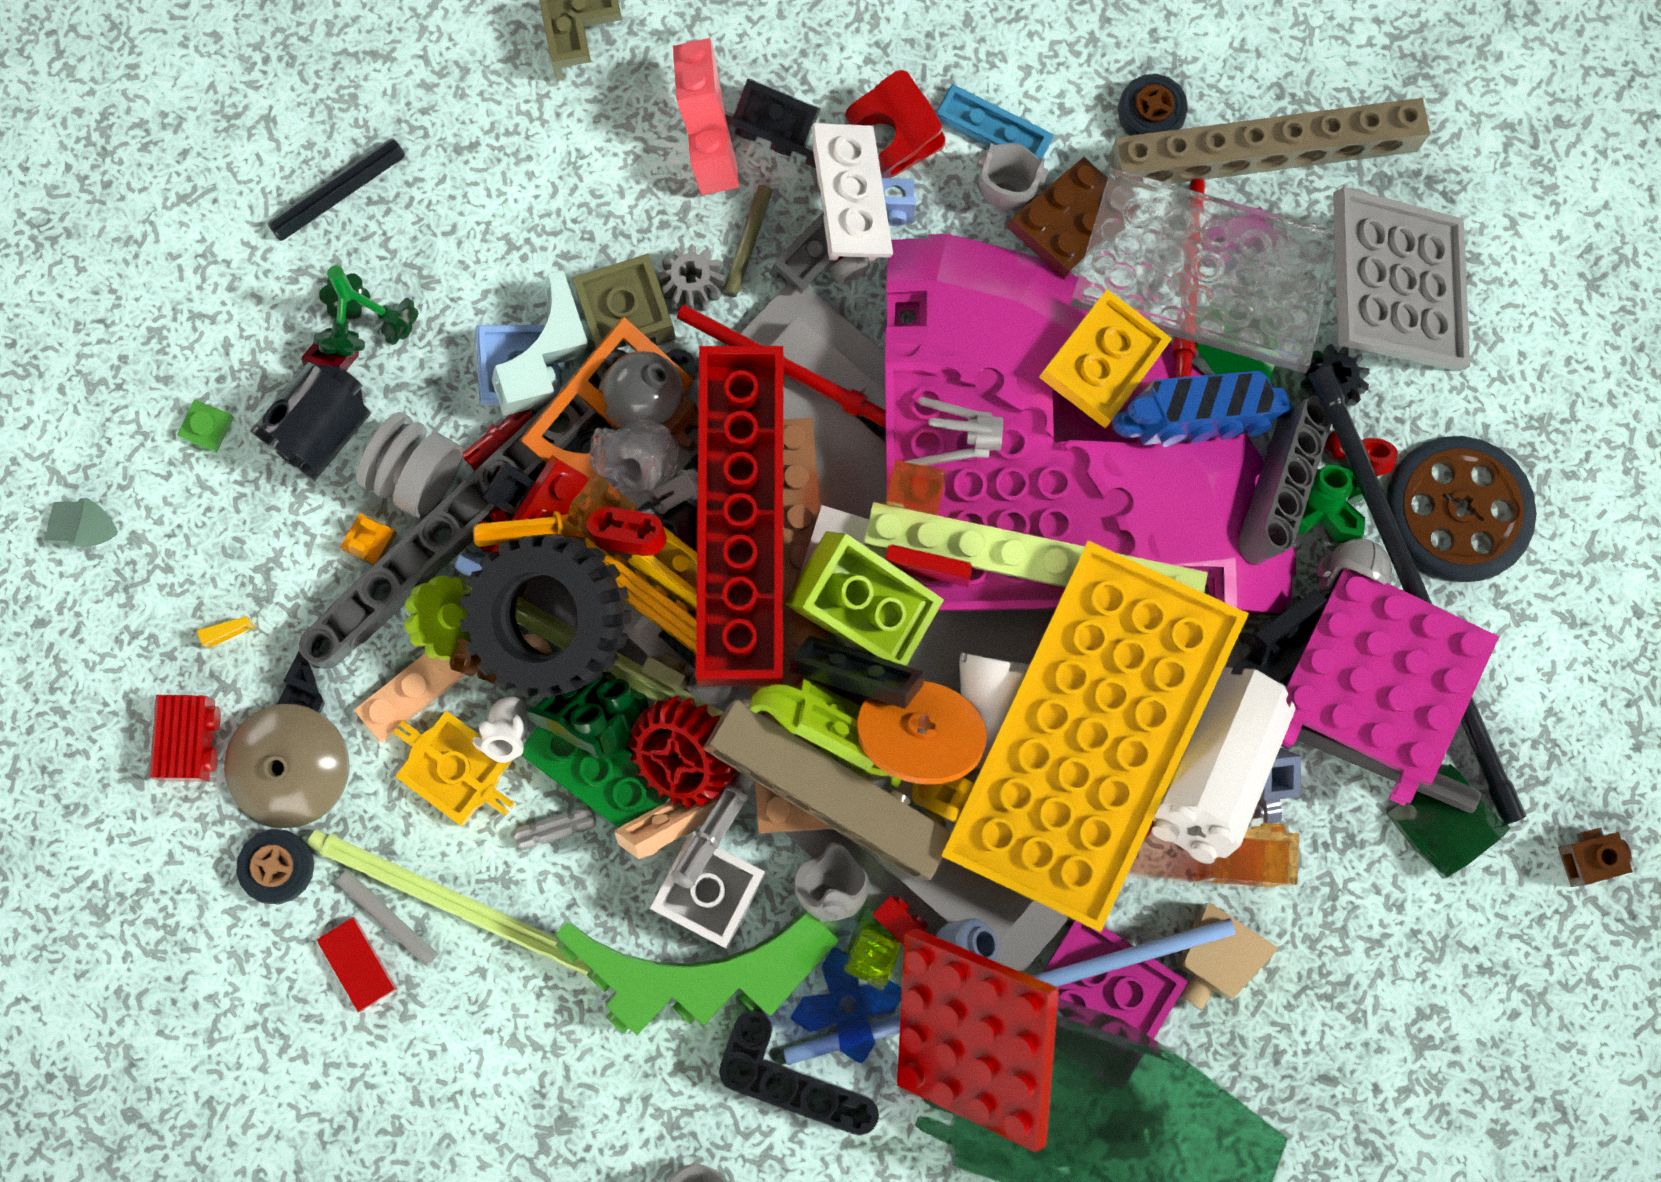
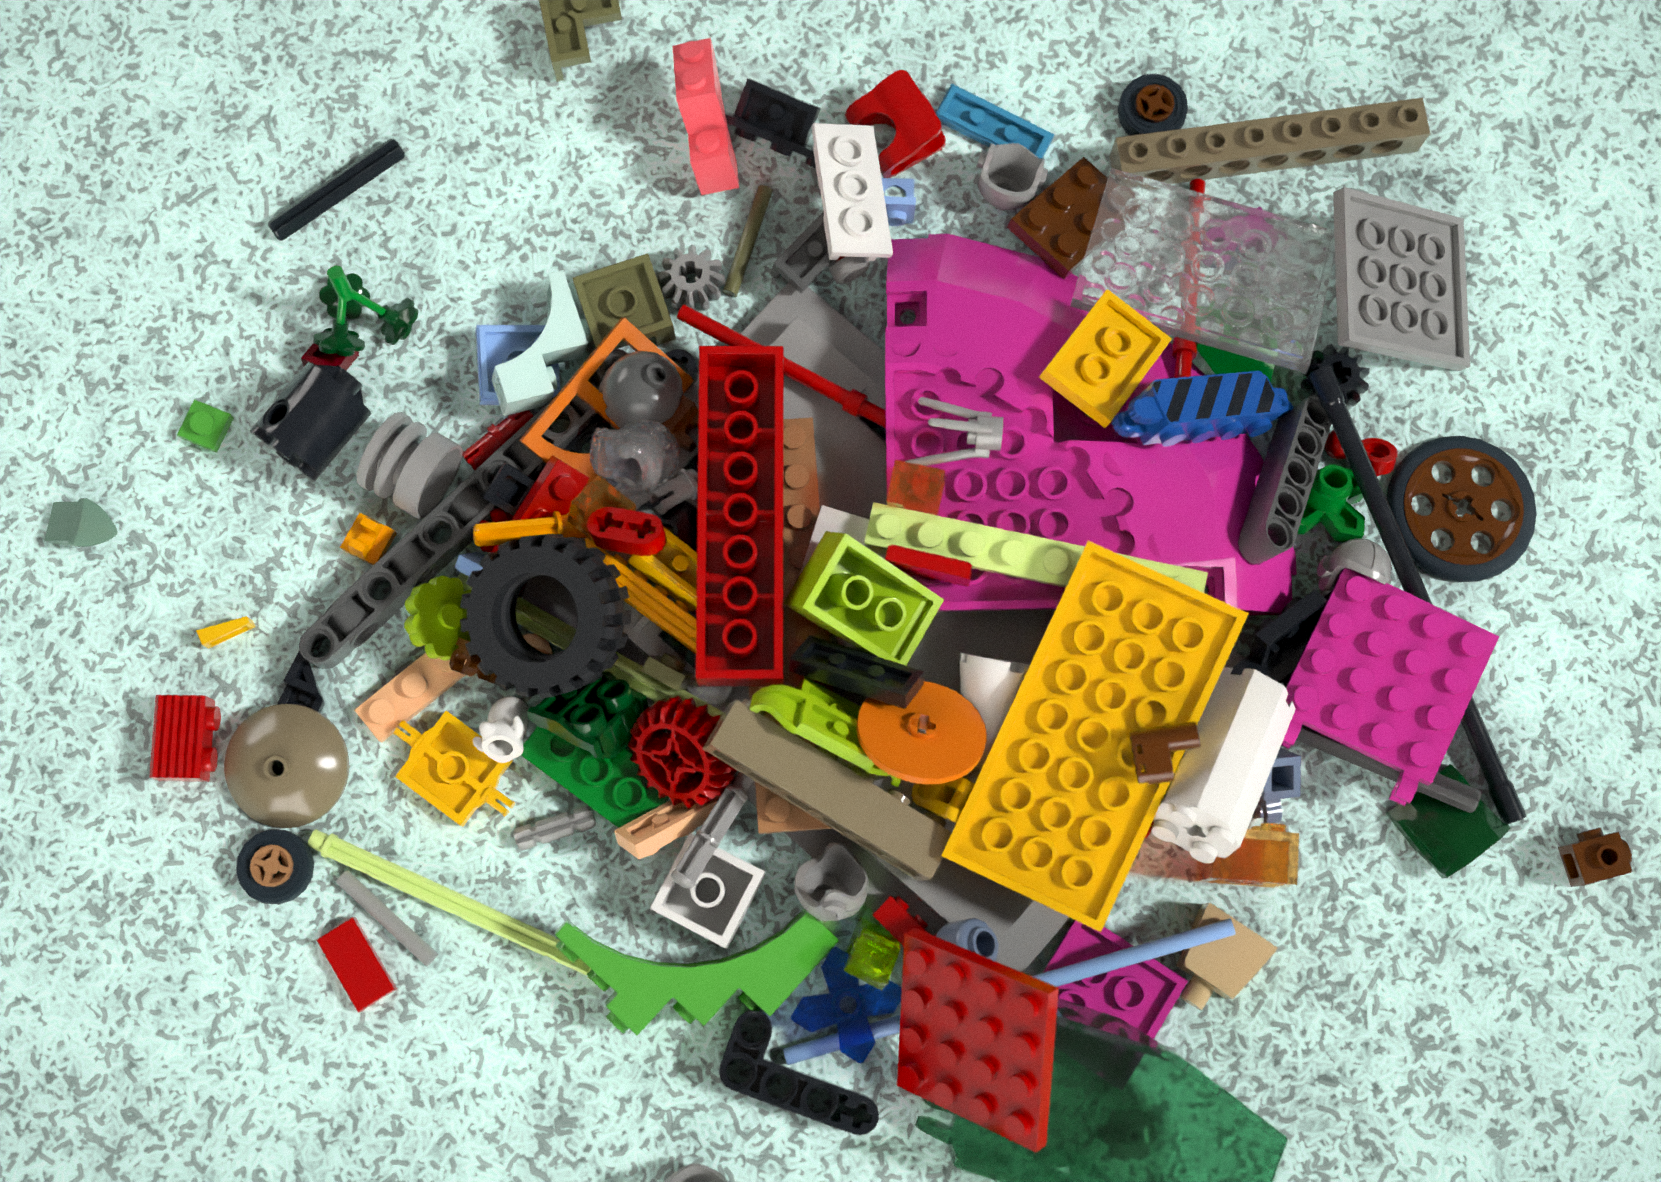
none -> reddish brown piece [1129,721,1200,785]

